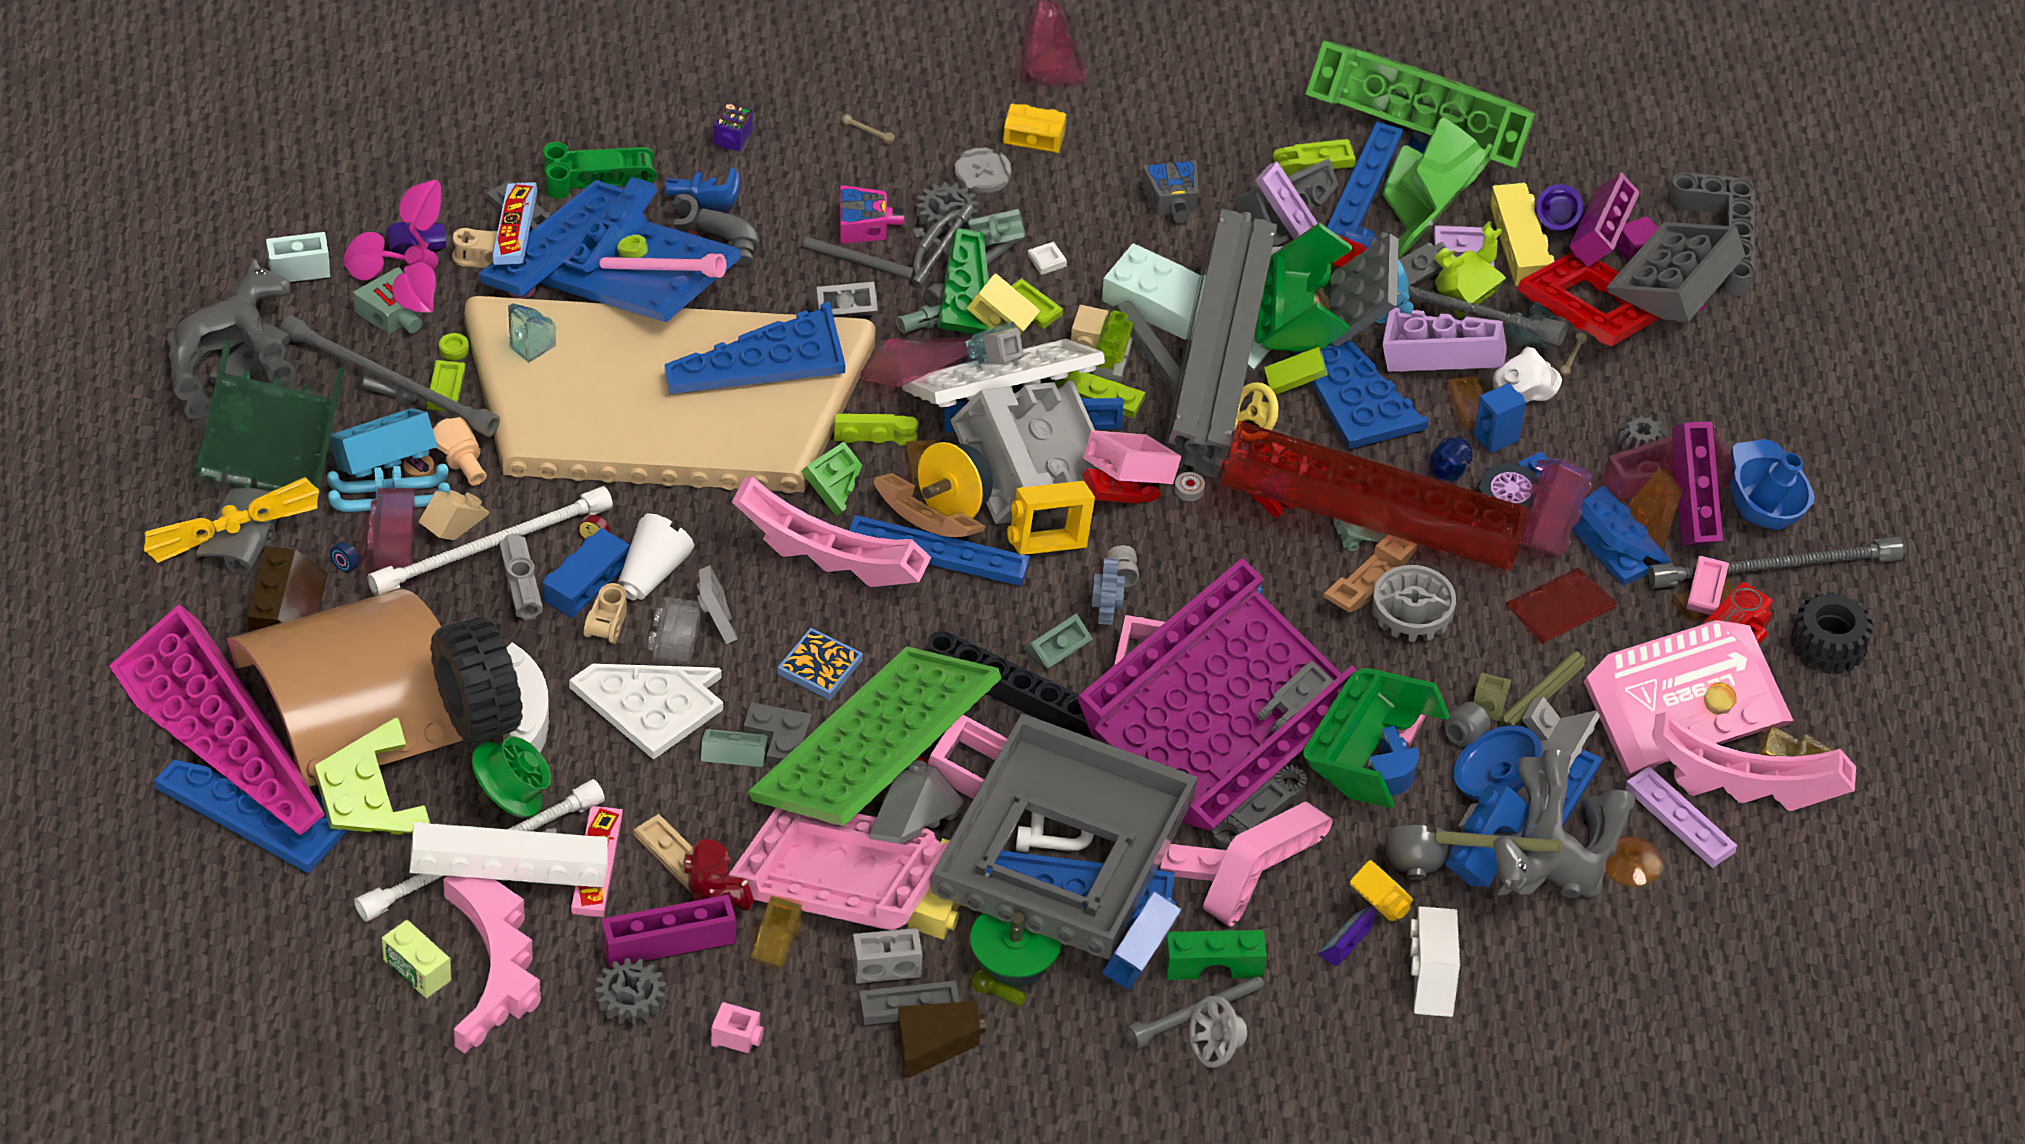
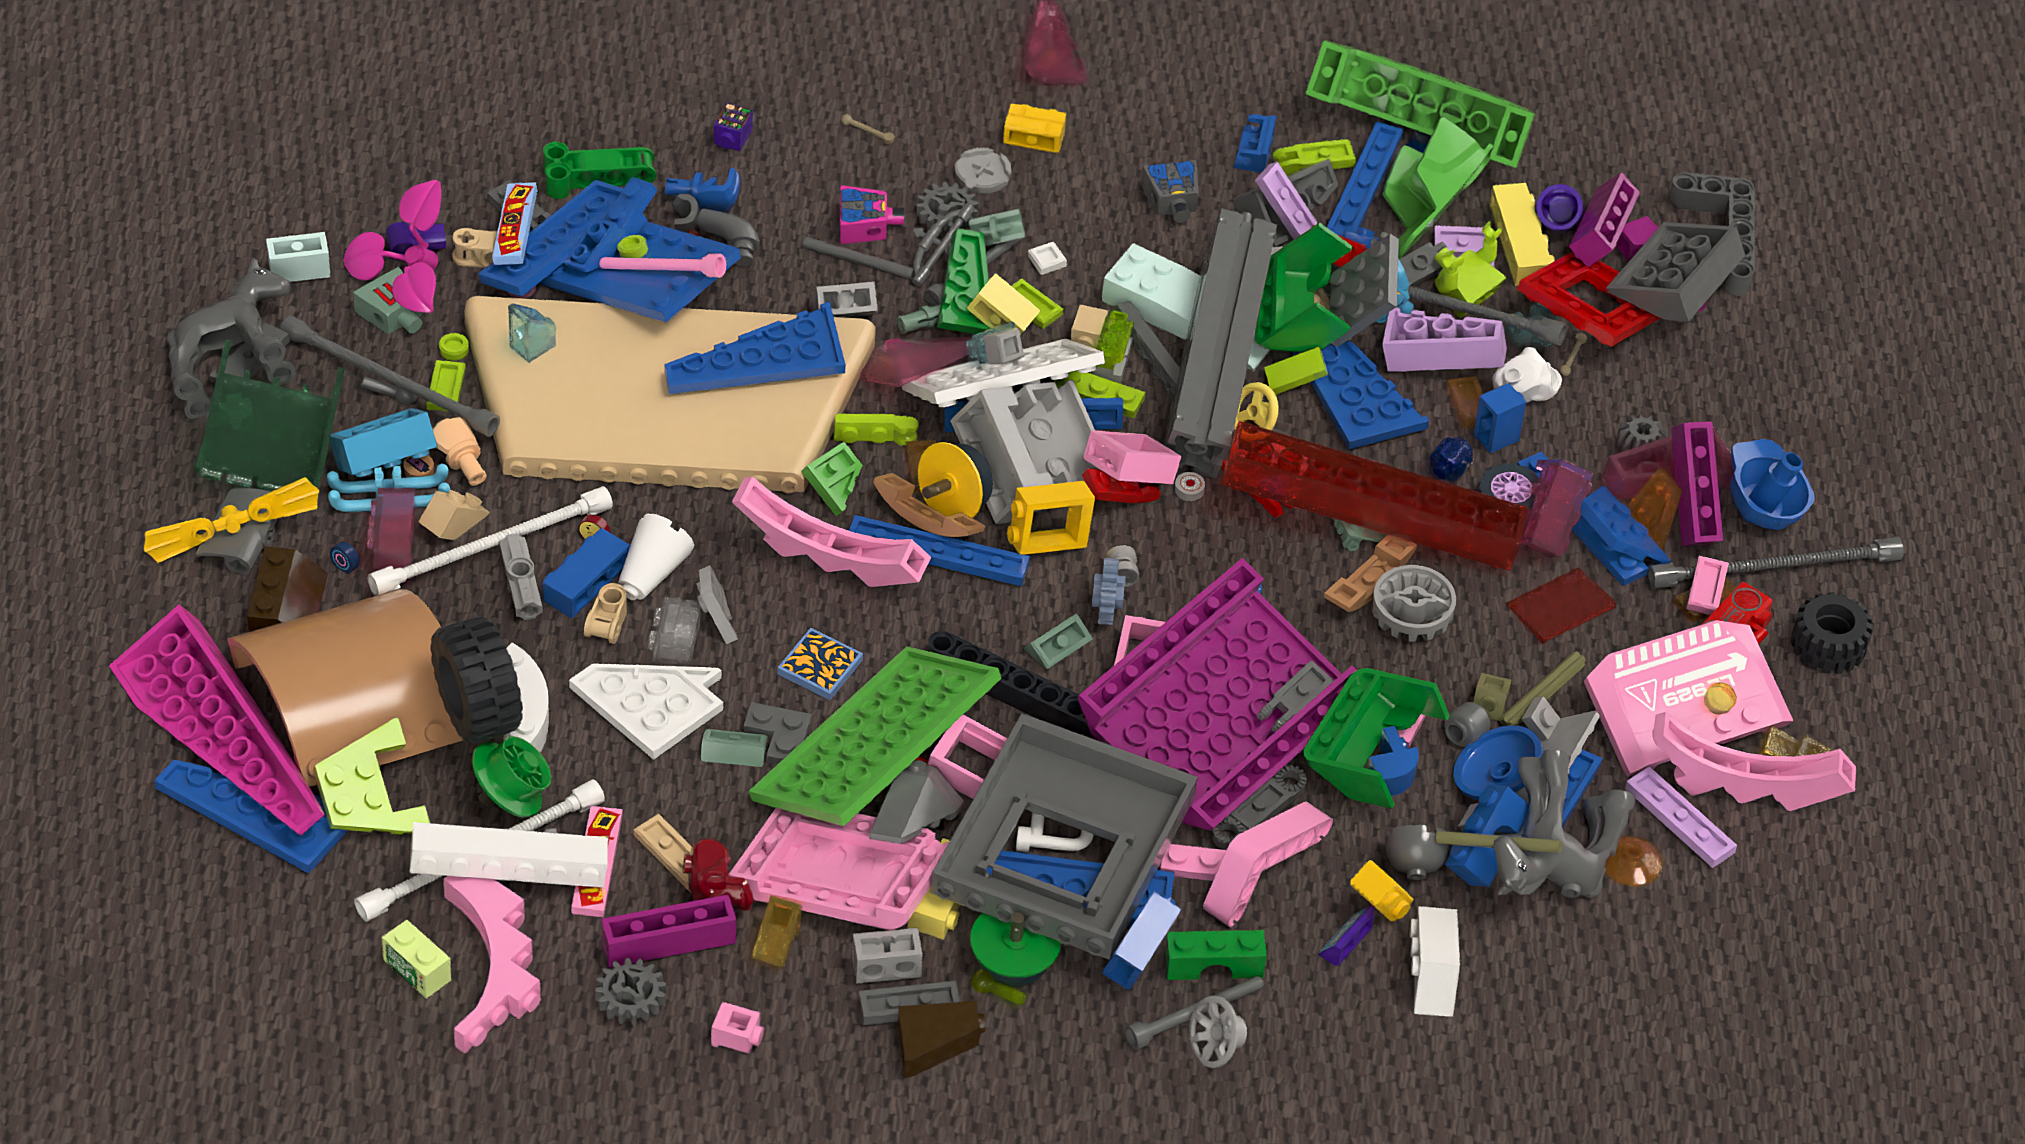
none -> blue hinge [1234,114,1276,173]

